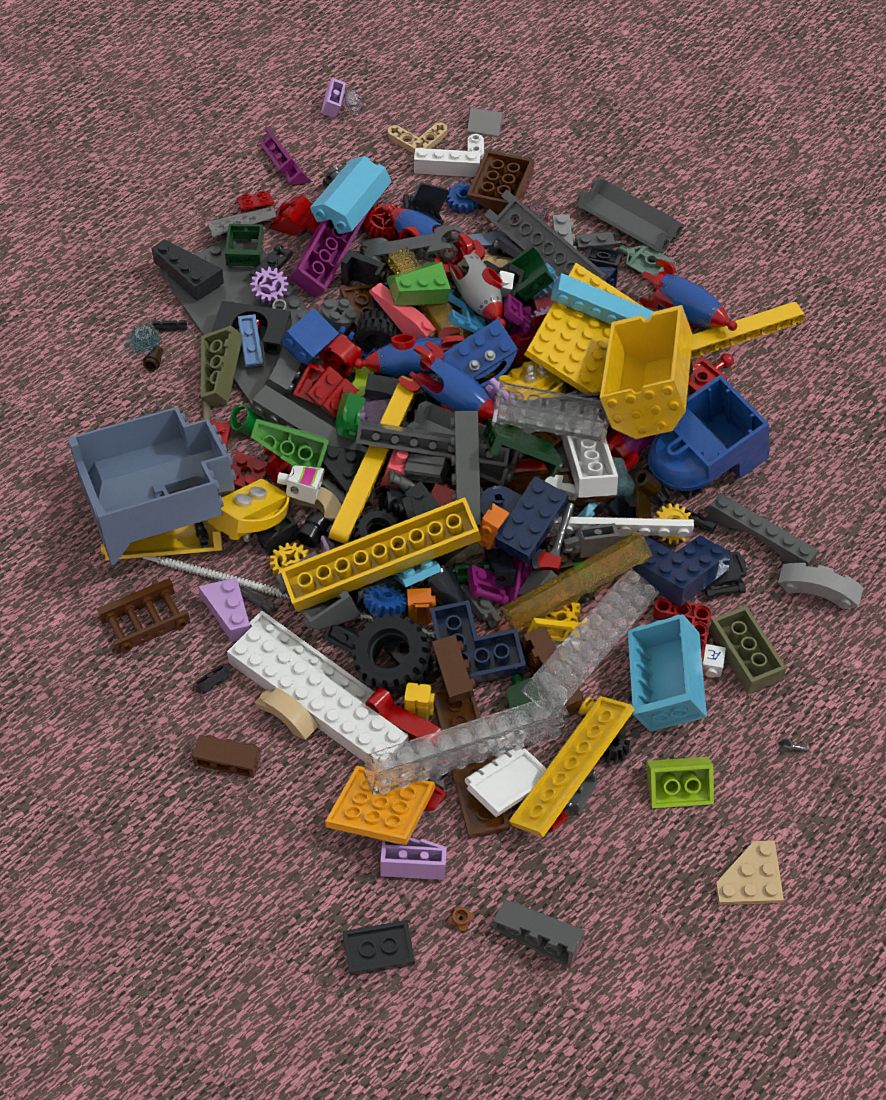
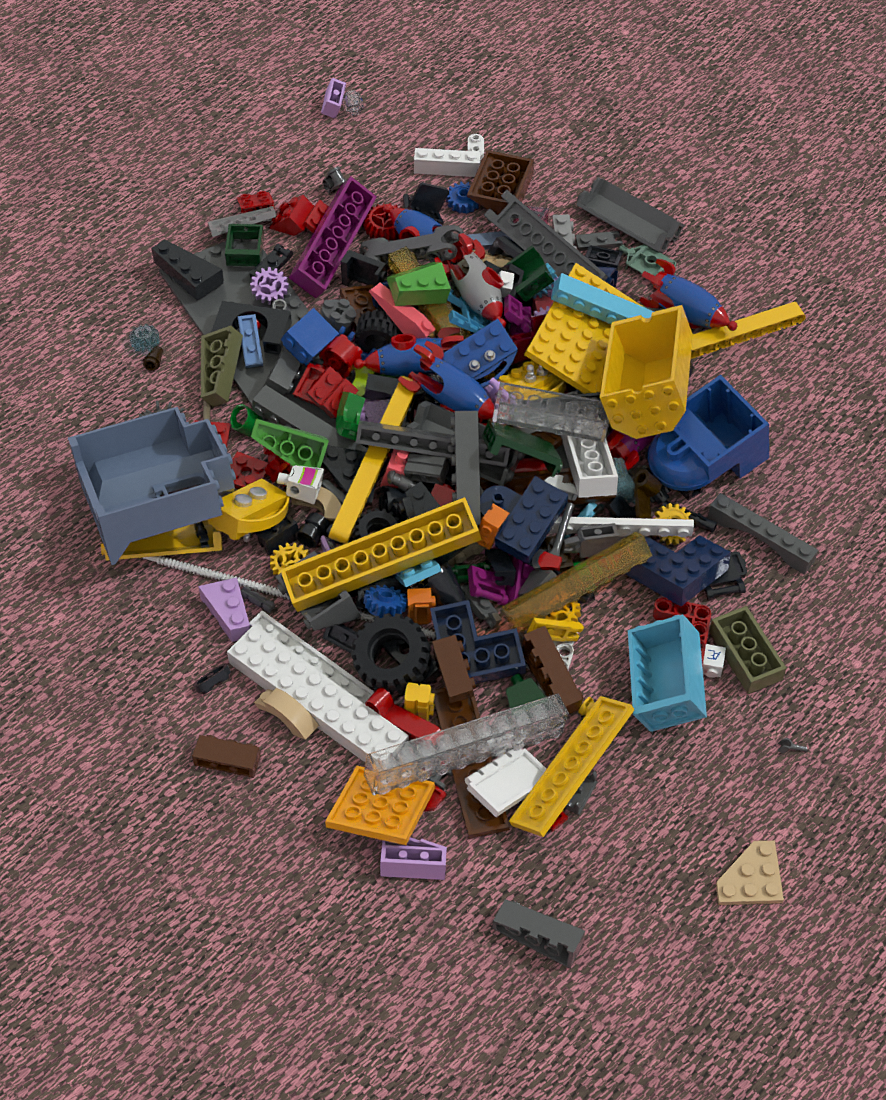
reddish brown fence [97,578,190,654] -> none
black axle [152,320,187,330] -> none
magenta wedge [260,127,311,184] -> none
medium azure panel [310,156,392,234] -> none
black plate [342,920,415,976] -> none
tan beam [388,123,447,154] -> none
dark orange plate [448,906,474,931] -> none
light grey slope [467,108,505,138] -> none
clear brick [521,567,660,718] -> none
black gear [600,731,630,765] -> none
lime slope [646,757,714,809] -> none
red plate [688,353,734,393] -> none
light grey brick [778,563,863,609] -> none

